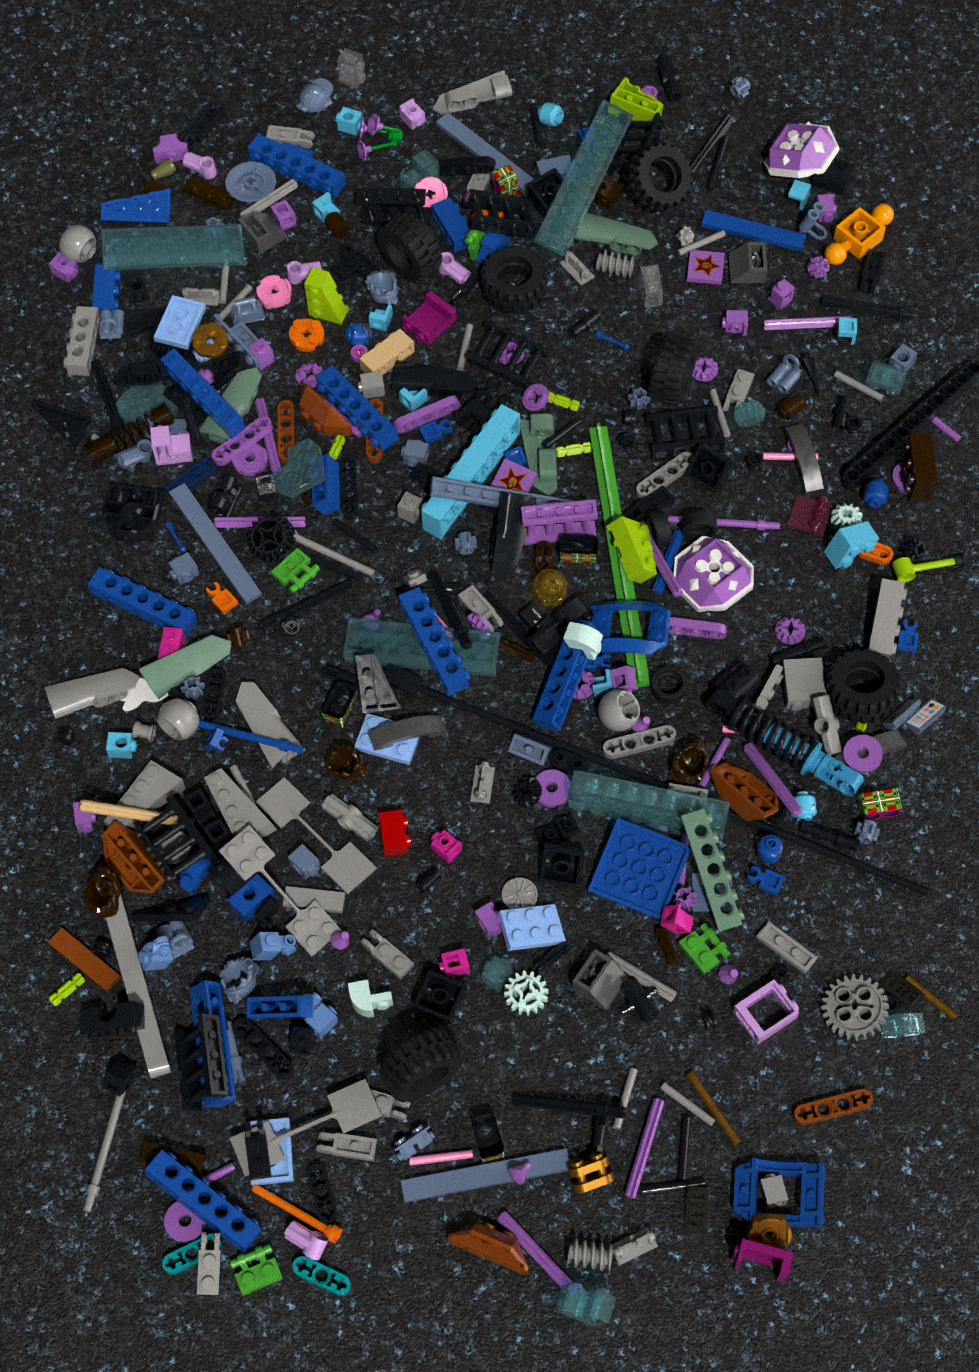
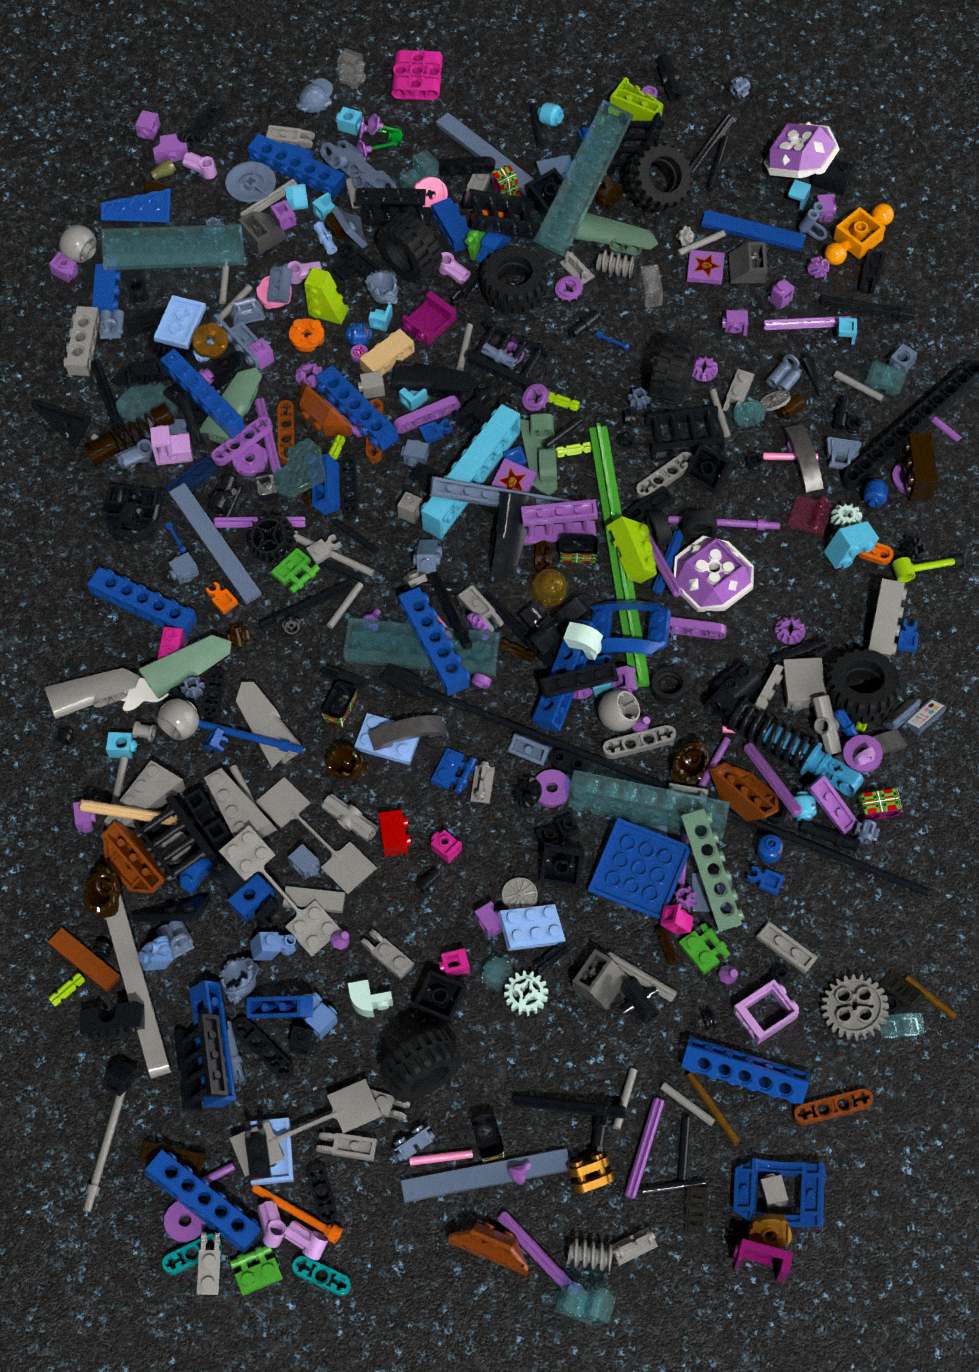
dark brown plate [183,176,235,211] -> none
light grey hinge [183,287,220,306] -> none
wedge [354,653,401,713] -> none
lavender brick [399,98,425,130] -> none
light grey panel [433,70,512,115] -> none
sand blue gear [454,532,477,555] -> none
none -> light grey bar [111,756,128,805]
none -> medium lavender brick [135,110,160,140]
none -> lavender piece [257,1201,286,1248]
none -> sand blue slope [267,266,292,303]
none -> medium azure panel [285,184,308,210]
none -> light grey plate [306,534,341,565]
none -> light blue pin [314,221,337,255]
none -> sand blue piece [320,140,397,189]
none -> light grey bar [326,582,363,629]
none -> sand blue plate [331,206,368,249]
none -> light grey bar [346,177,363,209]
none -> dark pink connector [391,50,443,100]
none -> sand blue brick [413,540,442,574]
none -> blue plate [431,748,477,794]
none -> medium lavender tile [471,673,492,689]
none -> sand blue pin [481,343,518,369]
none -> black tile [539,661,619,699]
none -> medium lavender gear [555,276,583,302]
none -> blue brick [681,1037,811,1105]
none -> light grey wheel [759,390,791,411]
none -> medium lavender piece [804,775,858,834]
none -> sand blue piece [825,437,862,470]
none -> blue axle [834,708,859,740]
none -> lavender tile [854,747,875,766]

